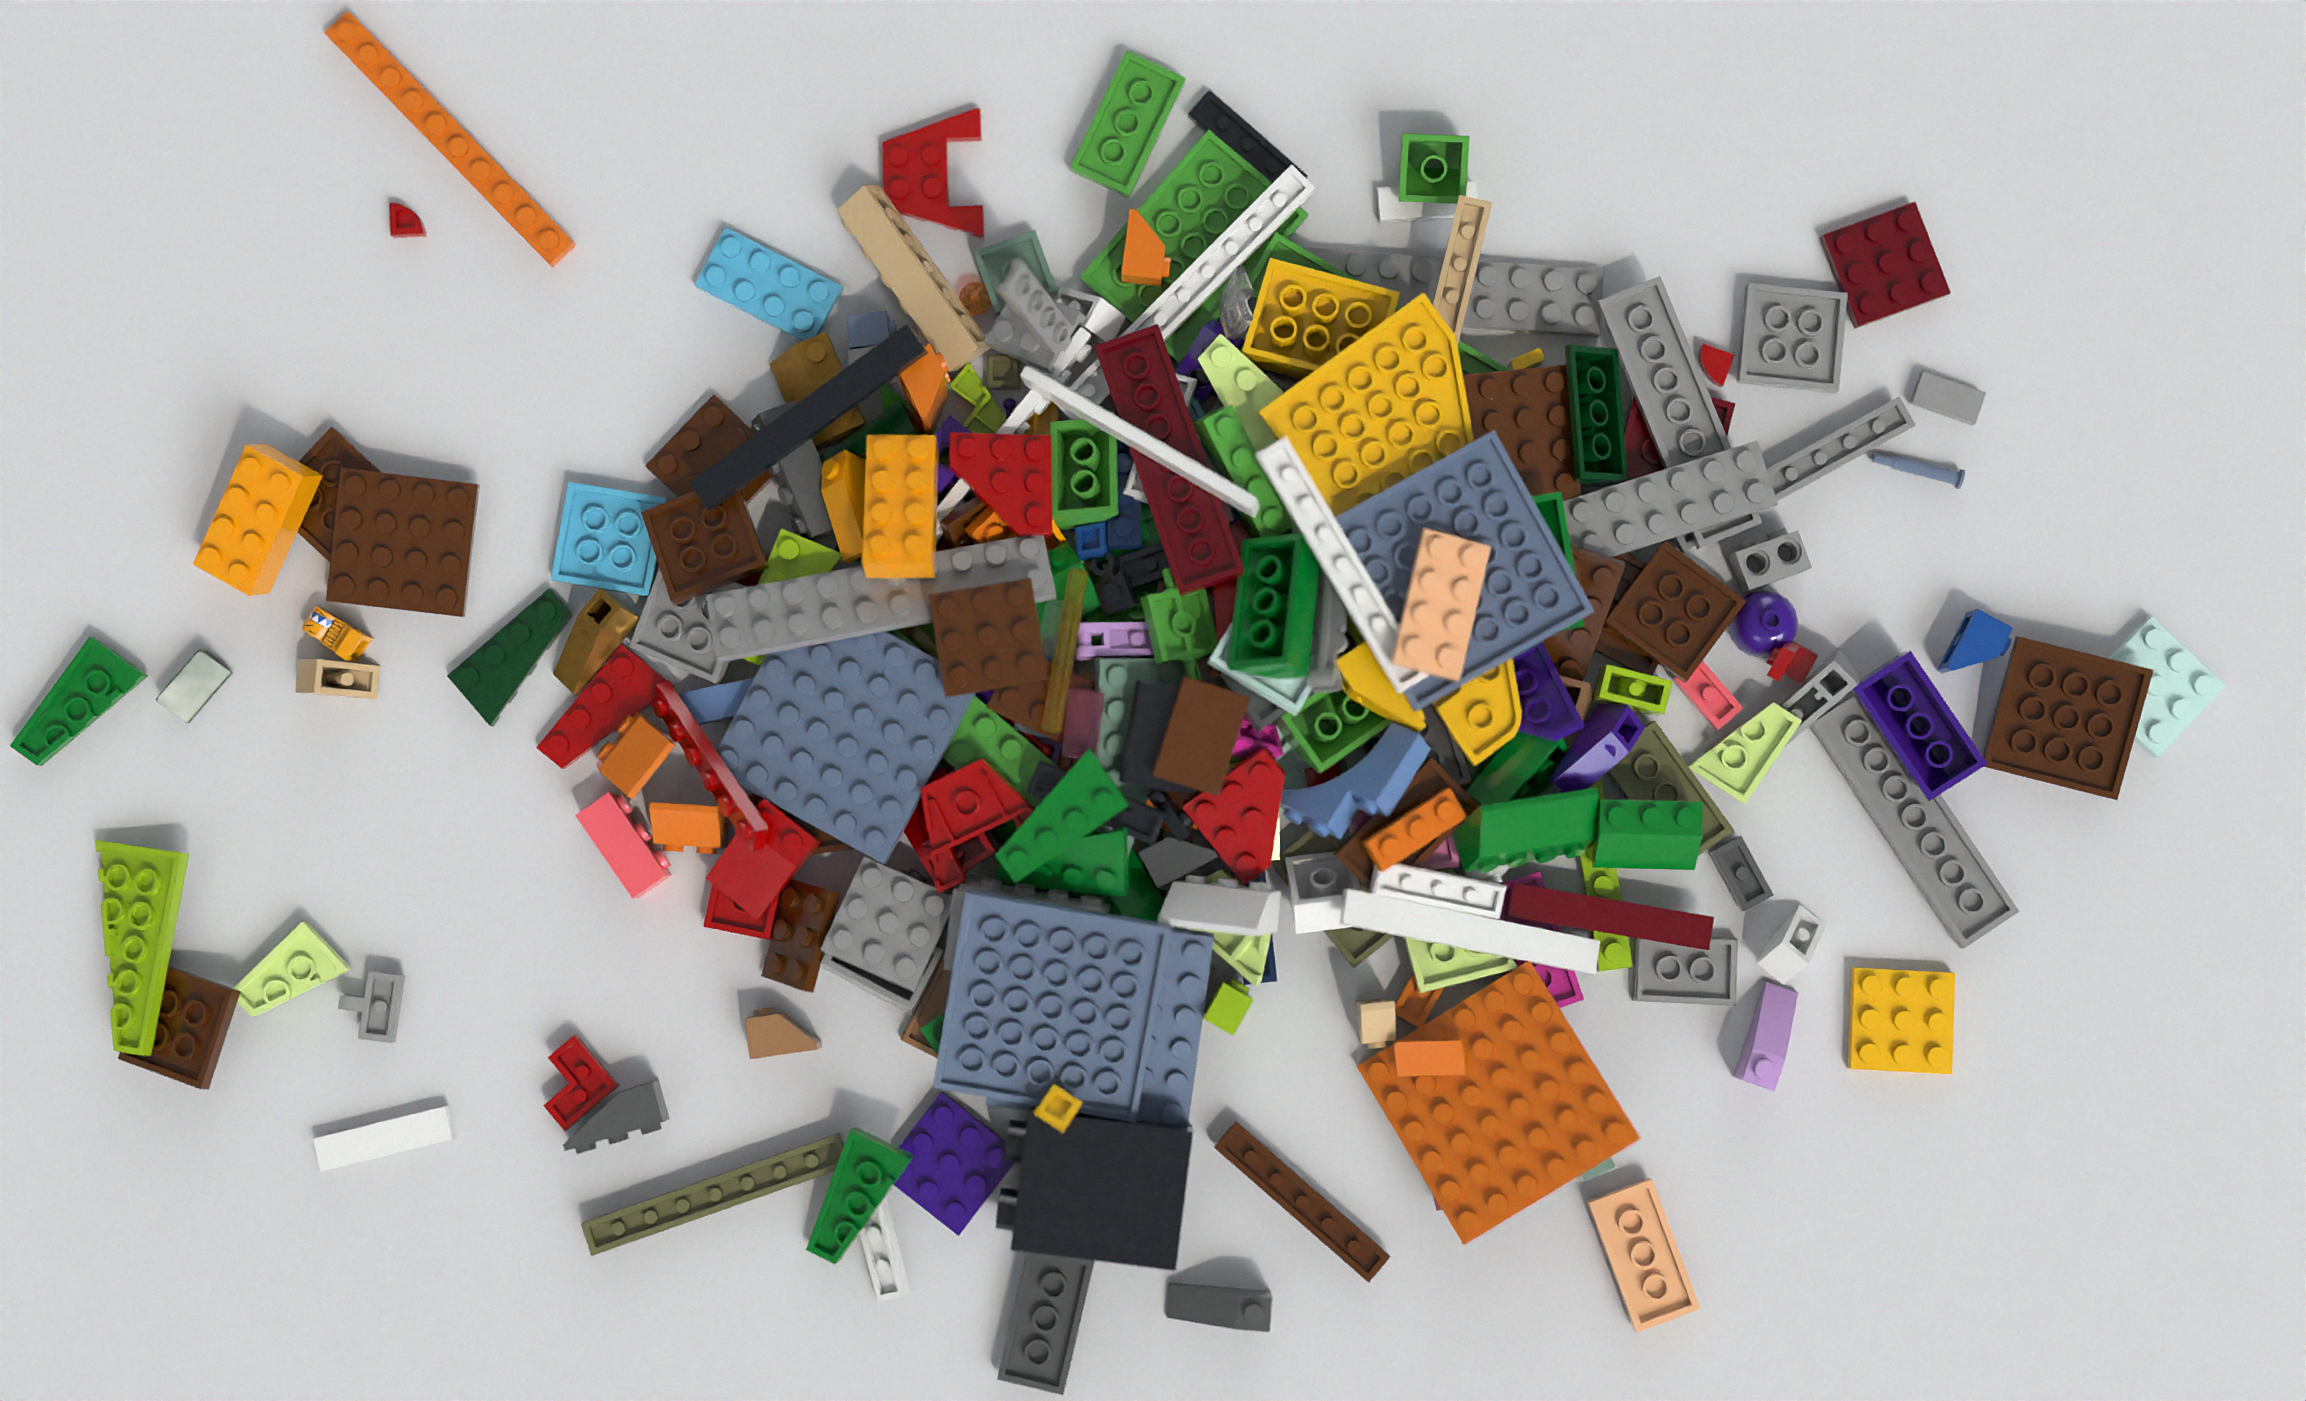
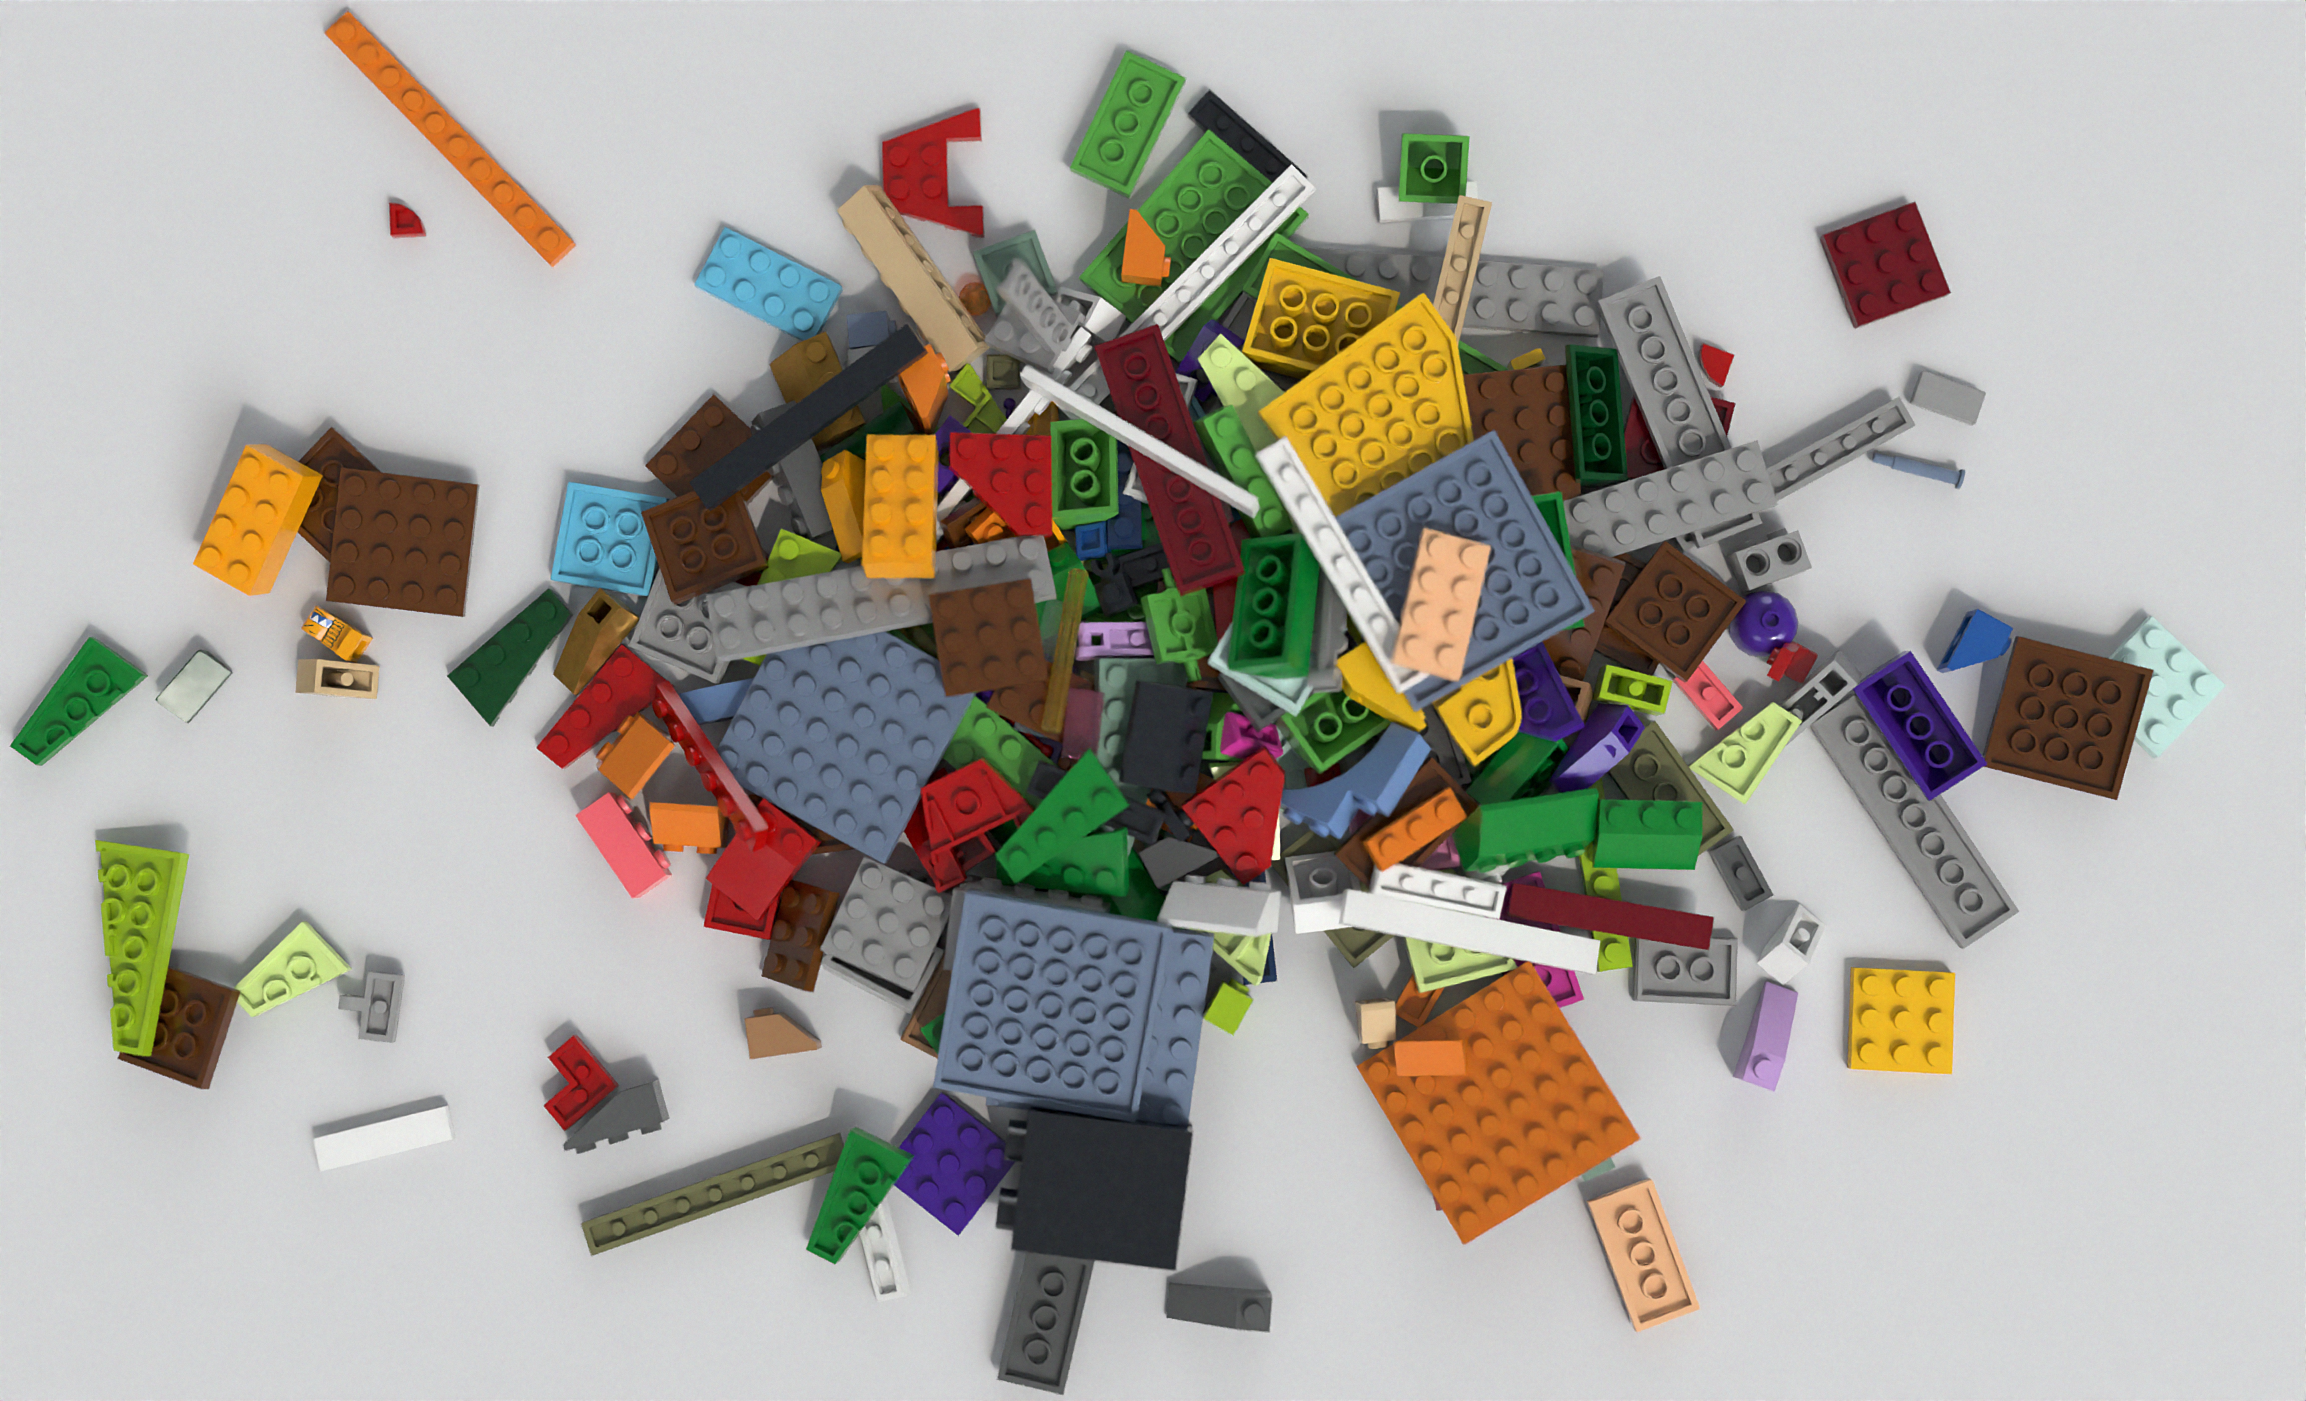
yellow tile [1034,1083,1082,1133] -> none
reddish brown tile [1151,676,1250,796] -> none
reddish brown plate [1214,1121,1391,1283] -> none
clear slope [1219,265,1254,339] -> none
light grey plate [1737,283,1848,393] -> none

